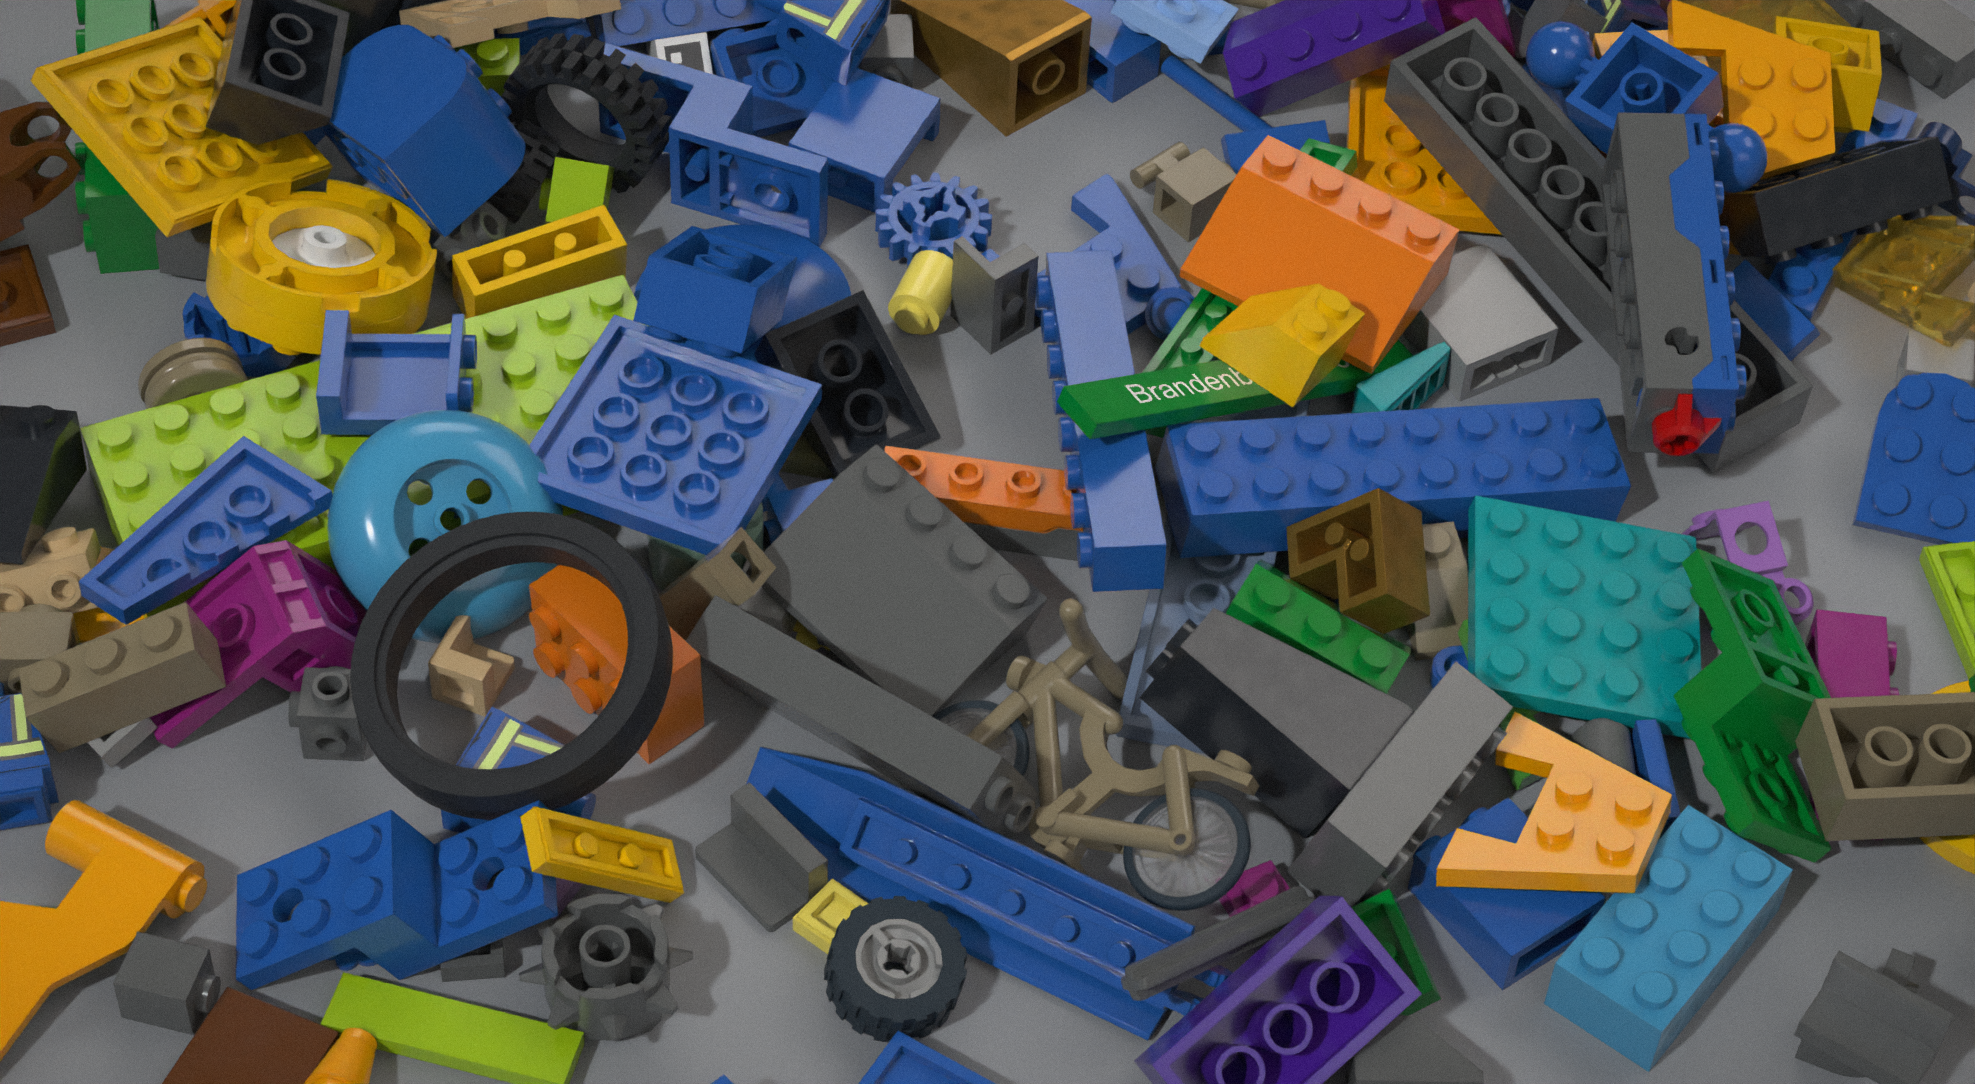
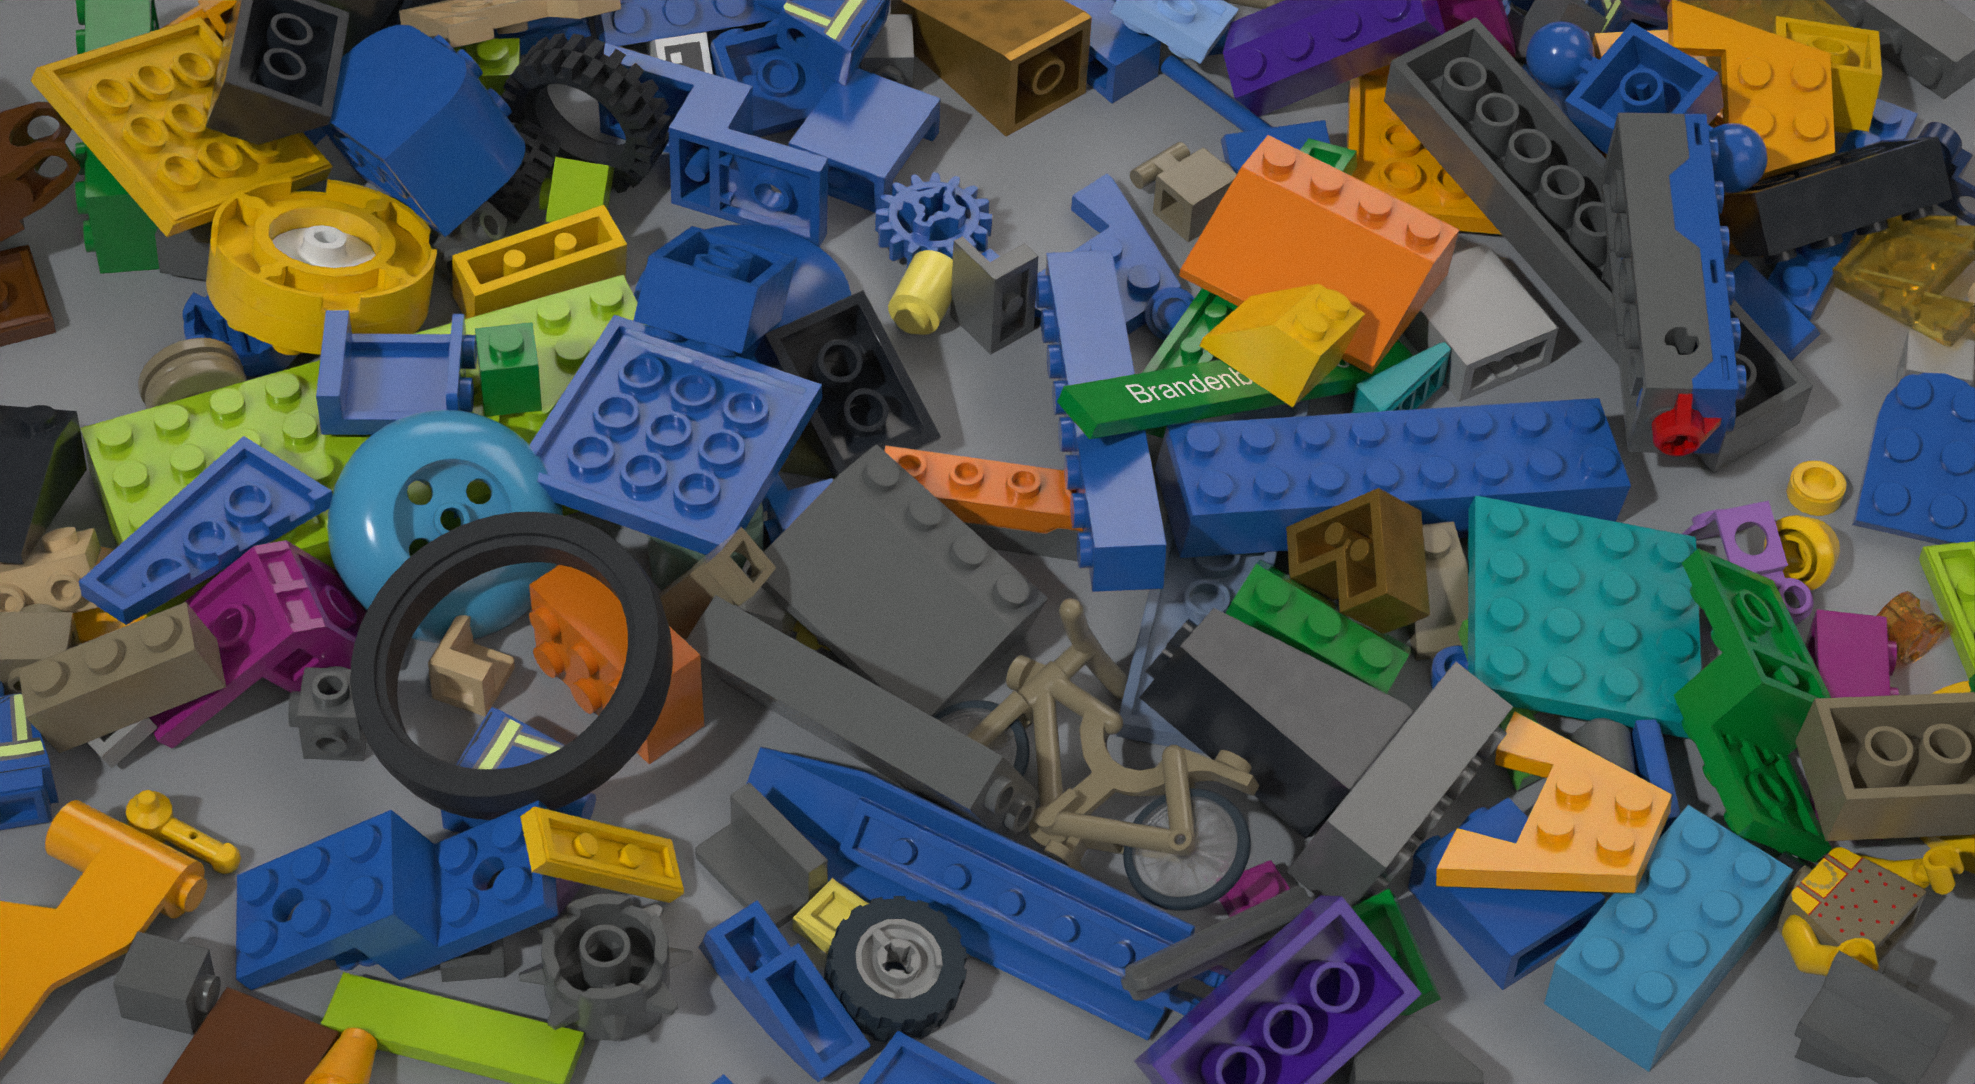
none -> yellow piece [126,790,241,874]
none -> green brick [475,322,542,417]
none -> blue slope [698,900,871,1083]
none -> yellow cone [1764,515,1840,591]
none -> torso [1777,845,1965,977]
none -> yellow tile [1786,460,1846,516]
none -> clear orange wheel [1877,591,1946,665]

